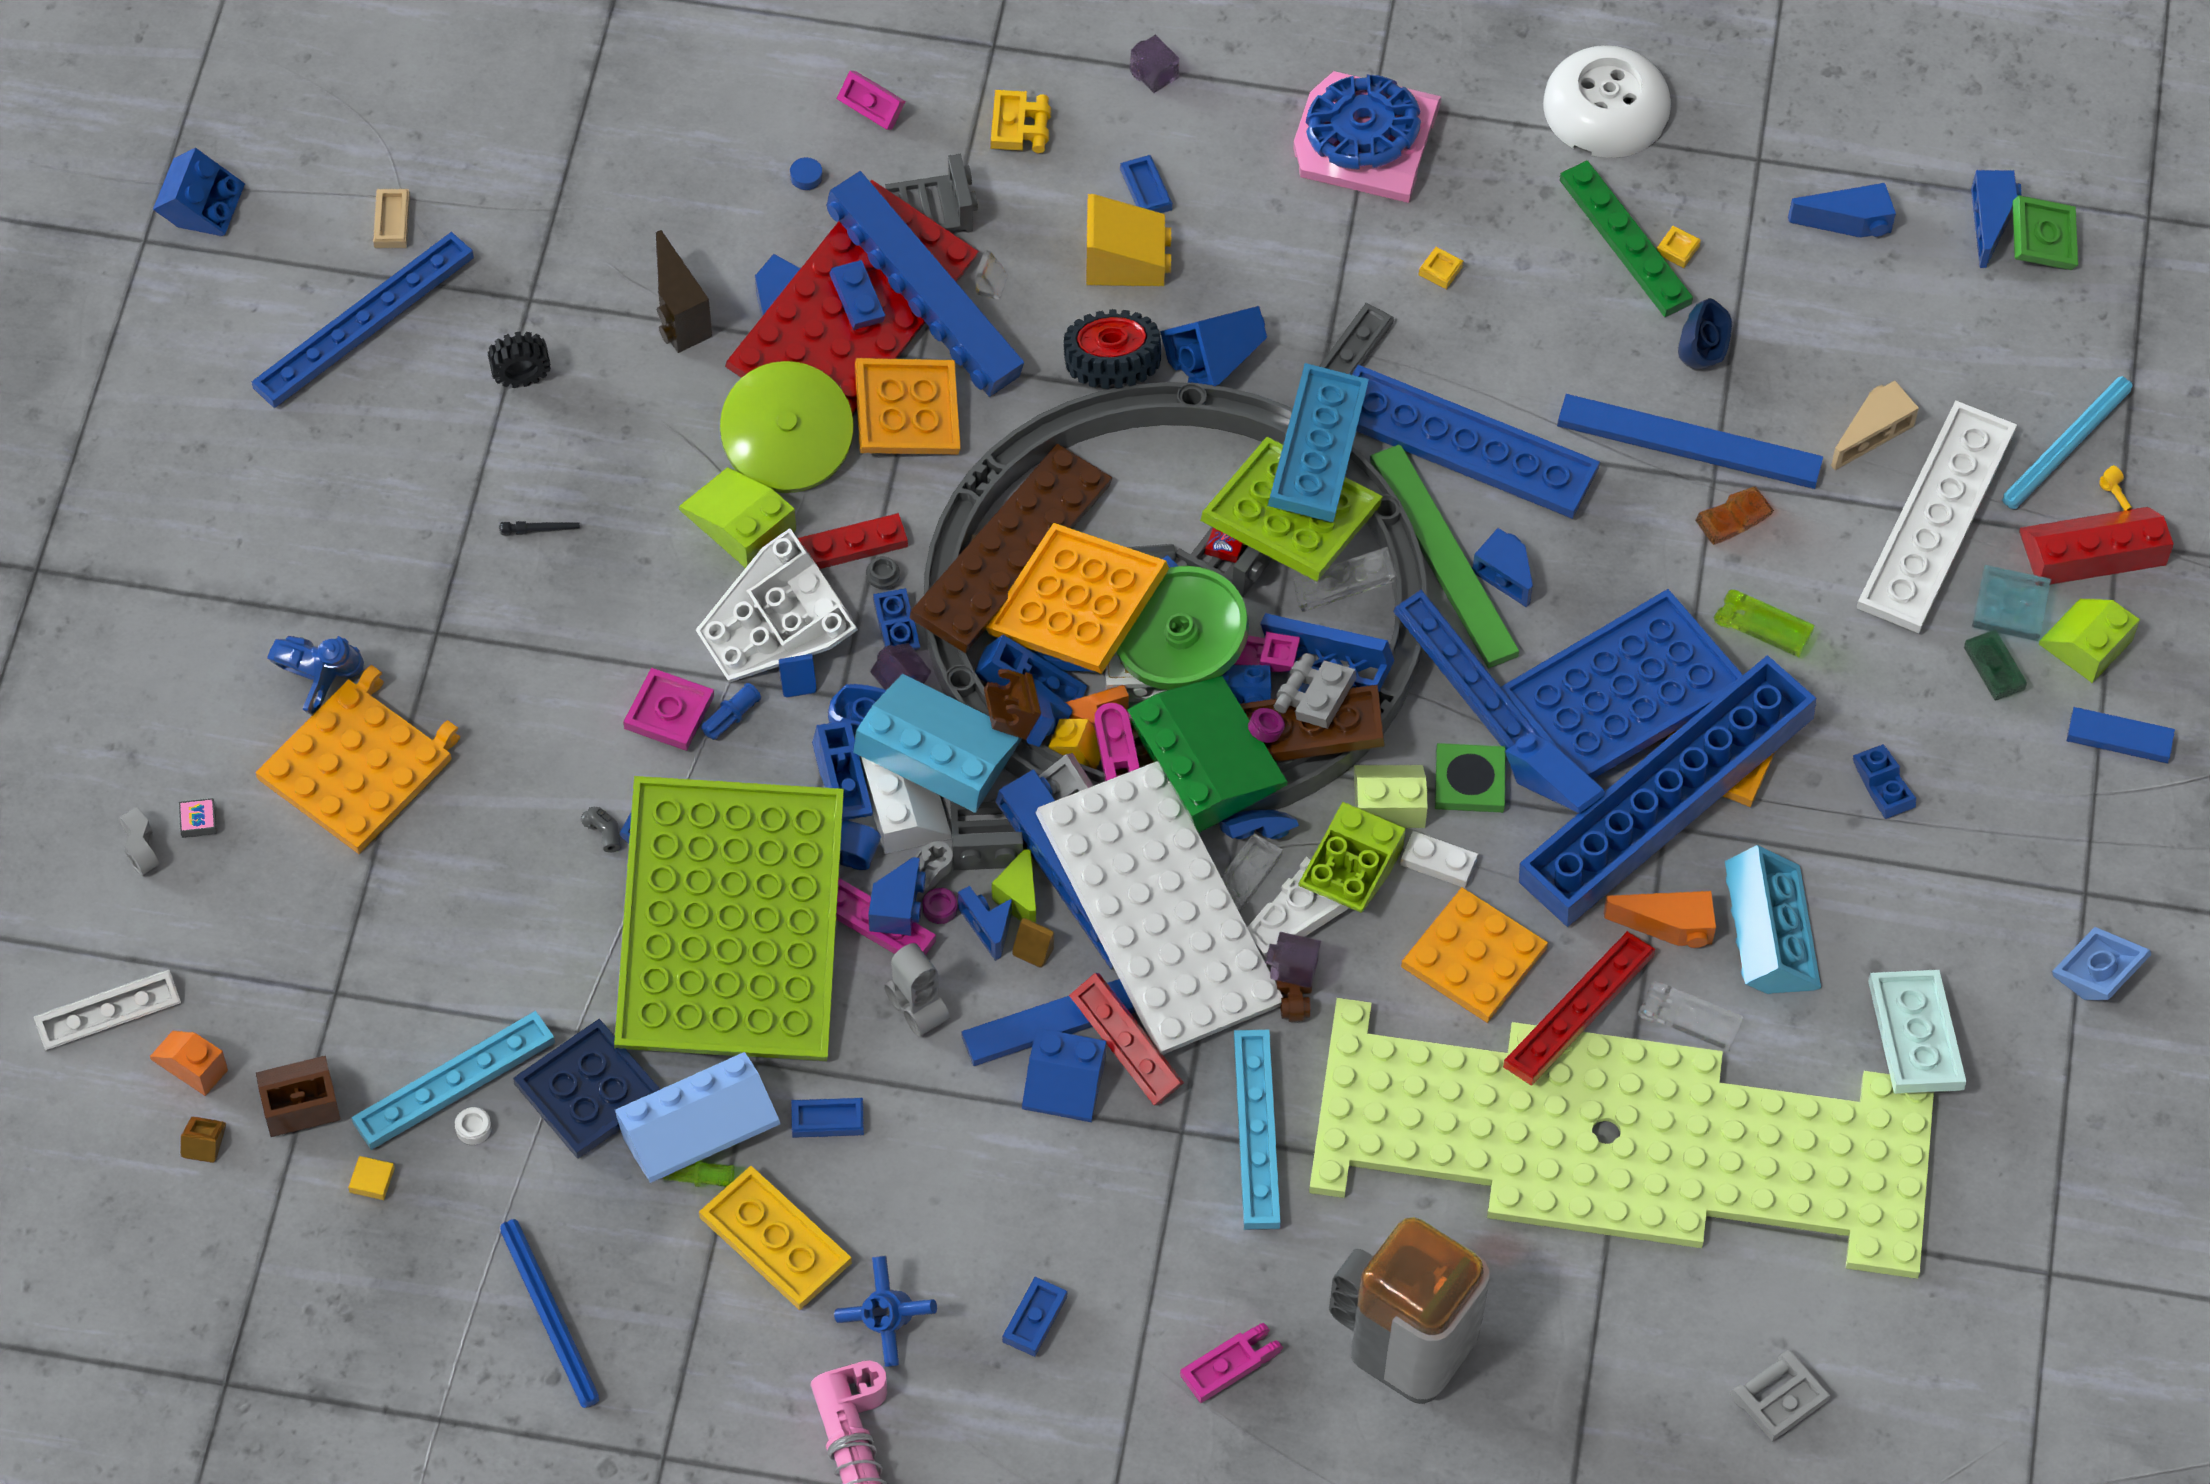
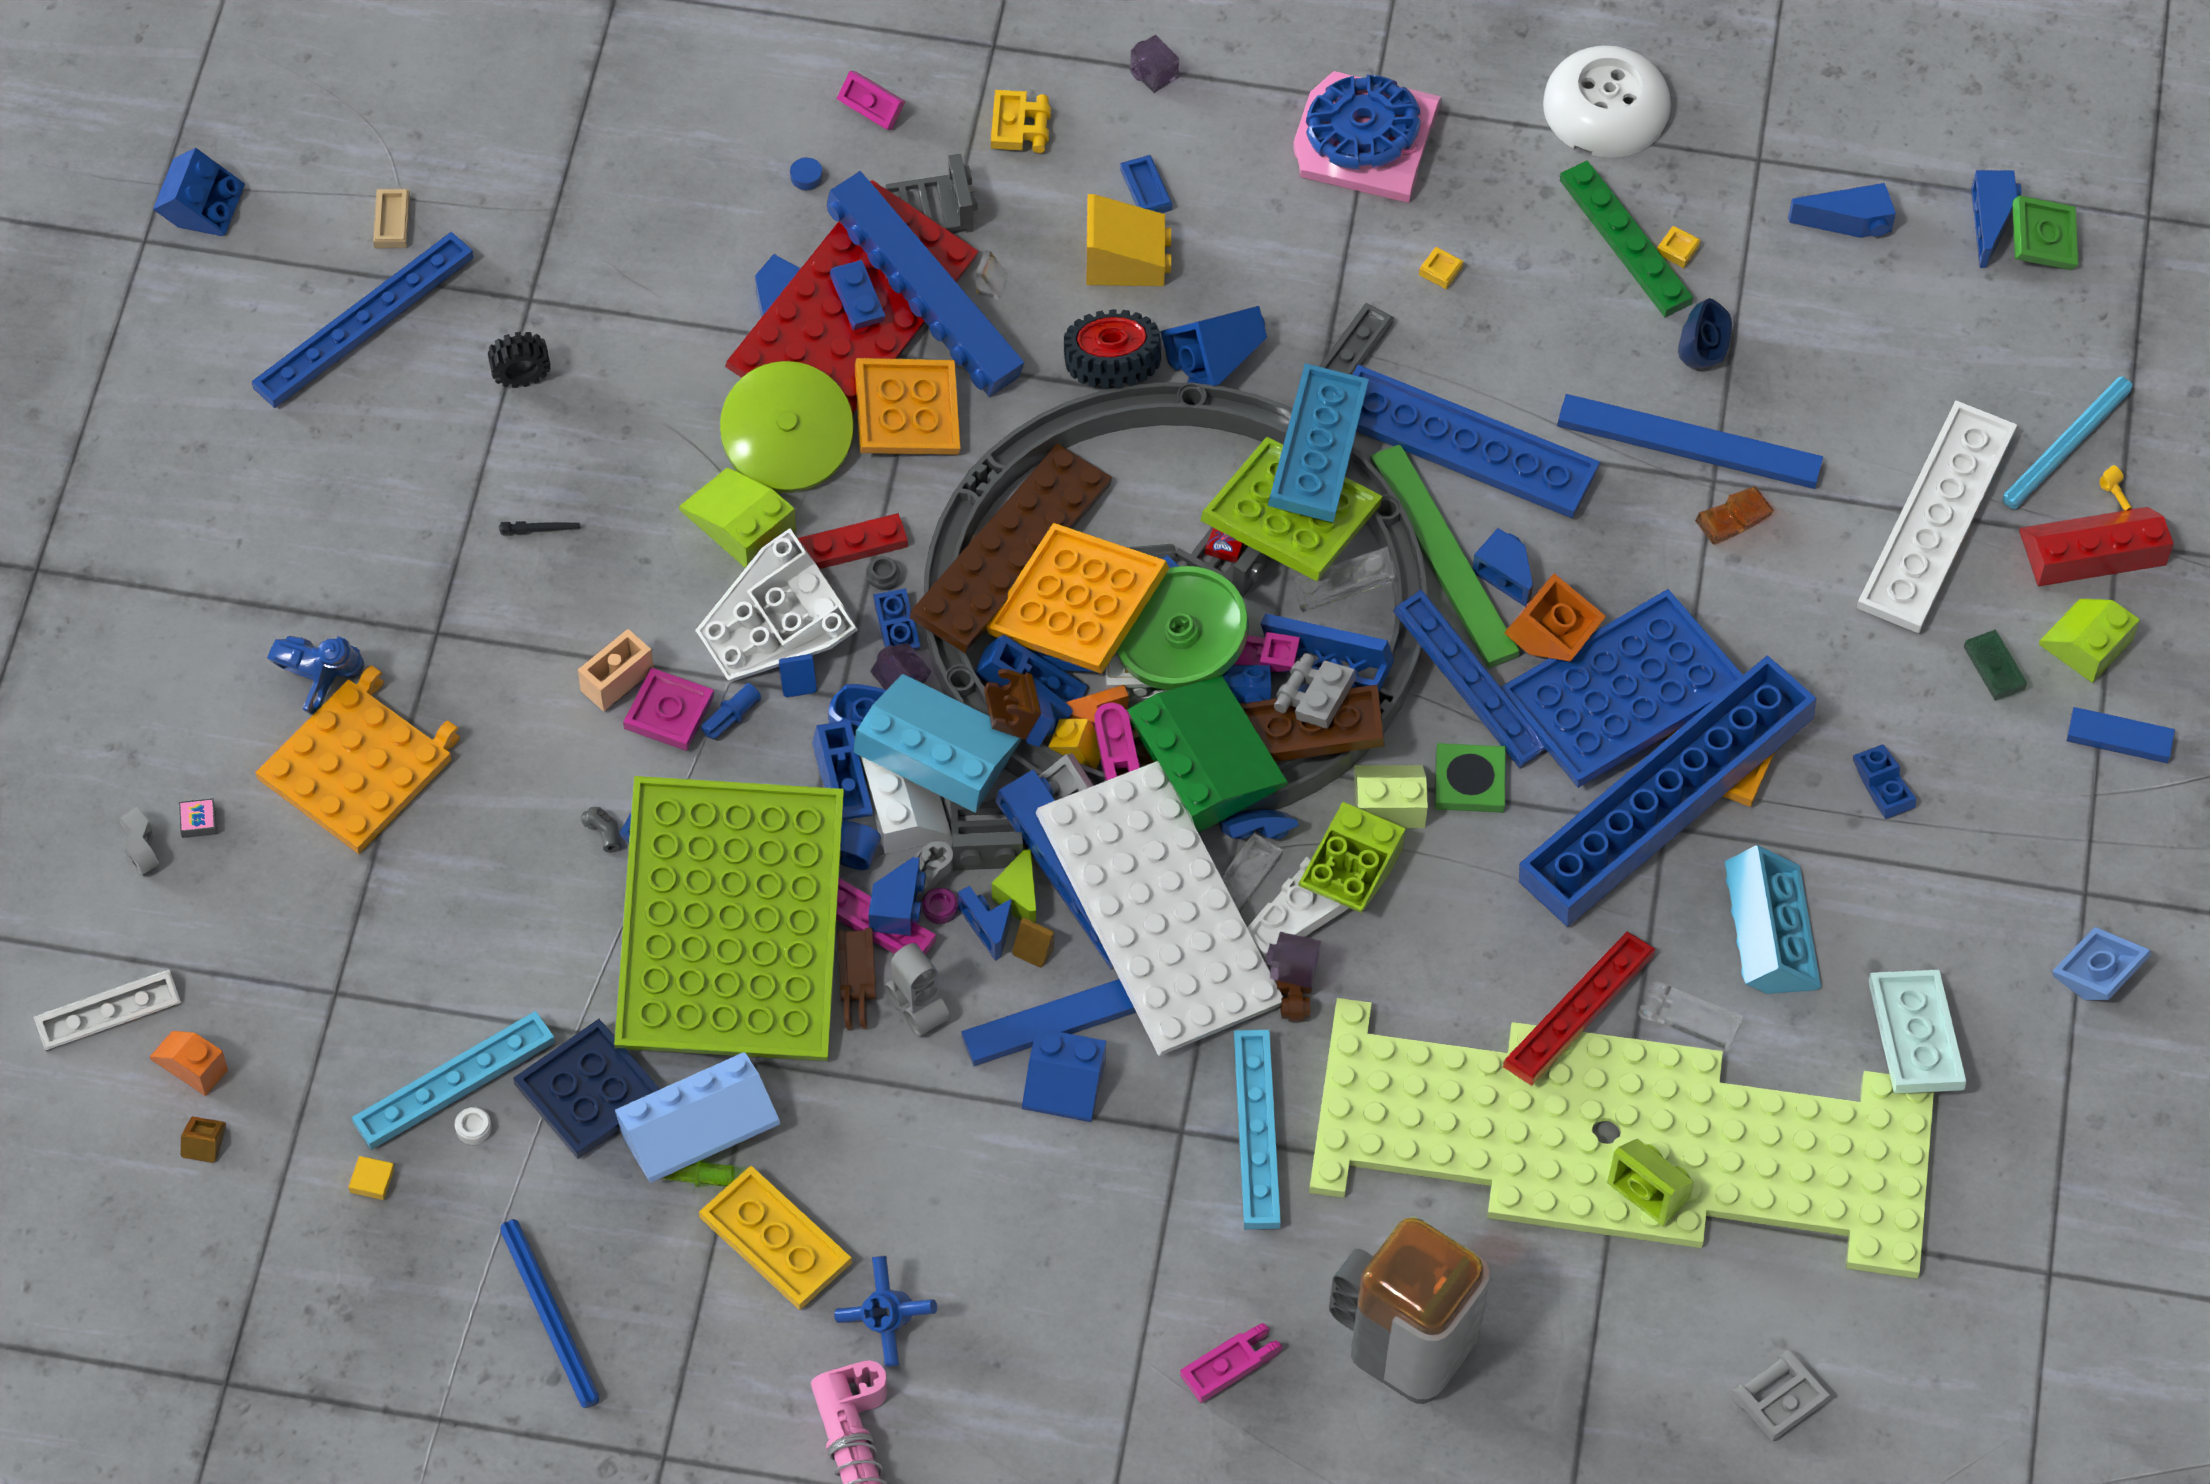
reddish brown slope [256,1055,341,1137] -> none
dark brown slope [656,230,712,353] -> none
blue tile [791,1098,864,1138] -> none
blue plate [1002,1277,1067,1357] -> none
plate [1069,973,1184,1105] -> none
magenta tile [1248,708,1285,743] -> none
white plate [1400,831,1478,888] -> none
light orange plate [1401,887,1548,1023] -> none
blue slope [1505,733,1605,814] -> none
orange slope [1604,891,1716,948] -> none
clear neon green plate [1714,589,1815,657] -> none
tan slope [1831,381,1919,470] -> none
clear light blue plate [1972,565,2051,641] -> none
none -> light nougat brick [578,629,654,712]
none -> reddish brown arm [837,928,877,1030]
none -> orange slope [1504,573,1606,661]
none -> lime slope [1607,1138,1694,1226]

